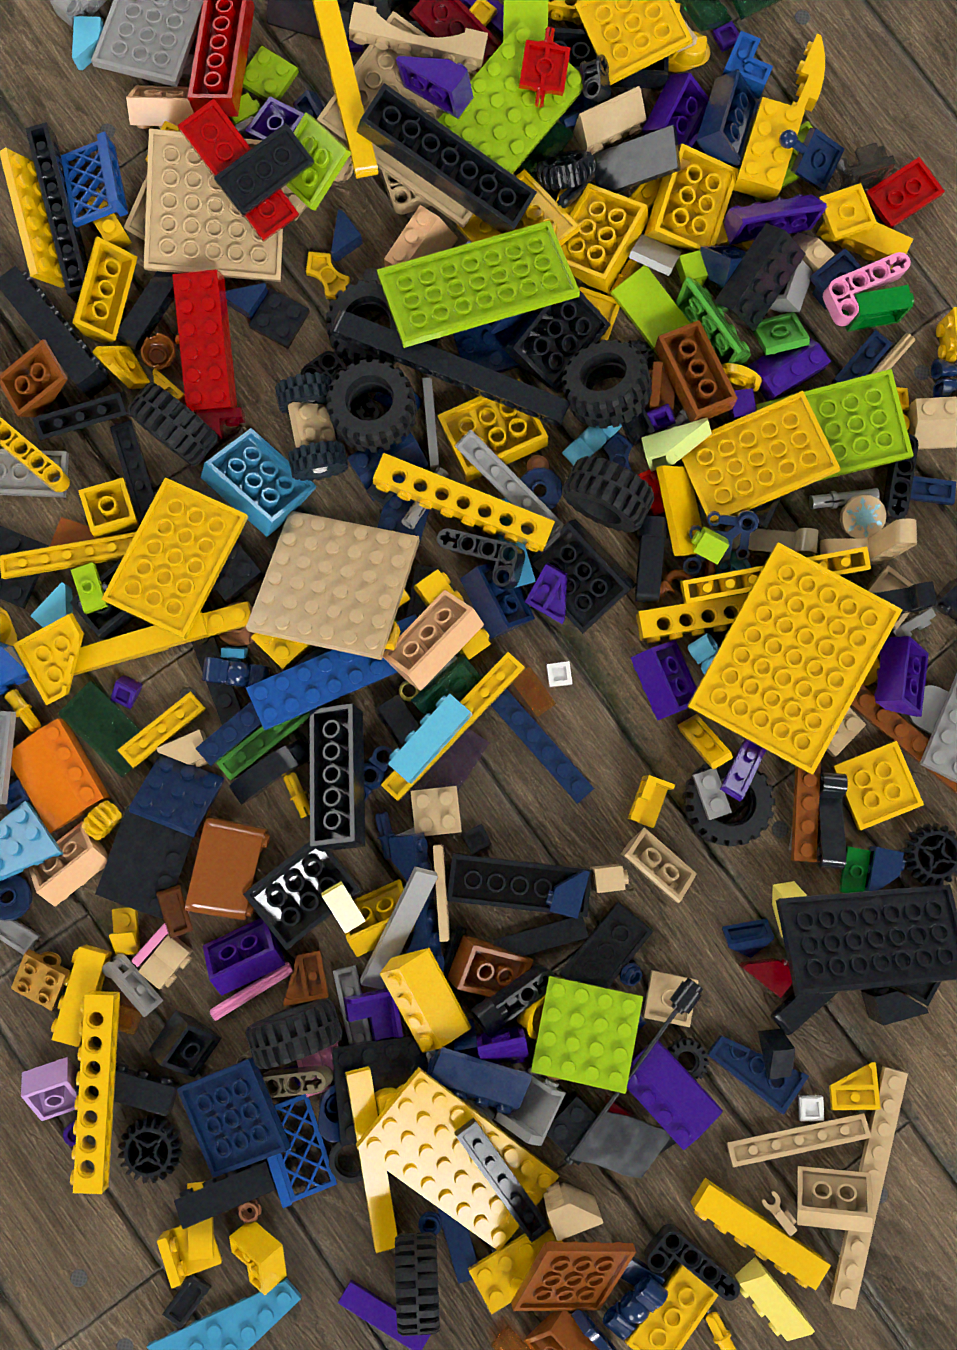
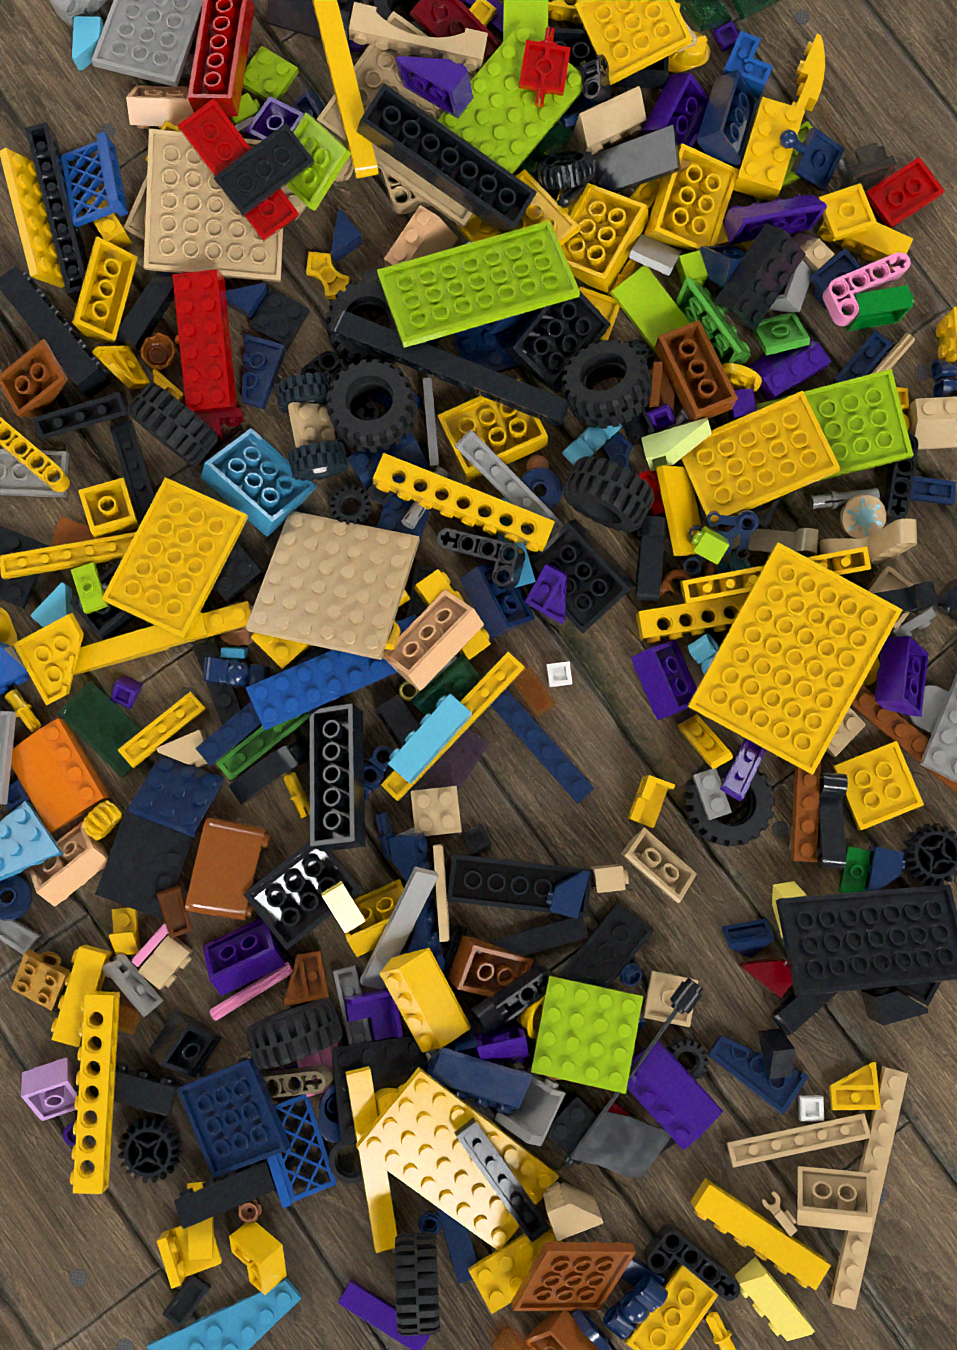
none -> dark blue wing [242,334,287,410]
none -> black tyre [330,485,372,525]

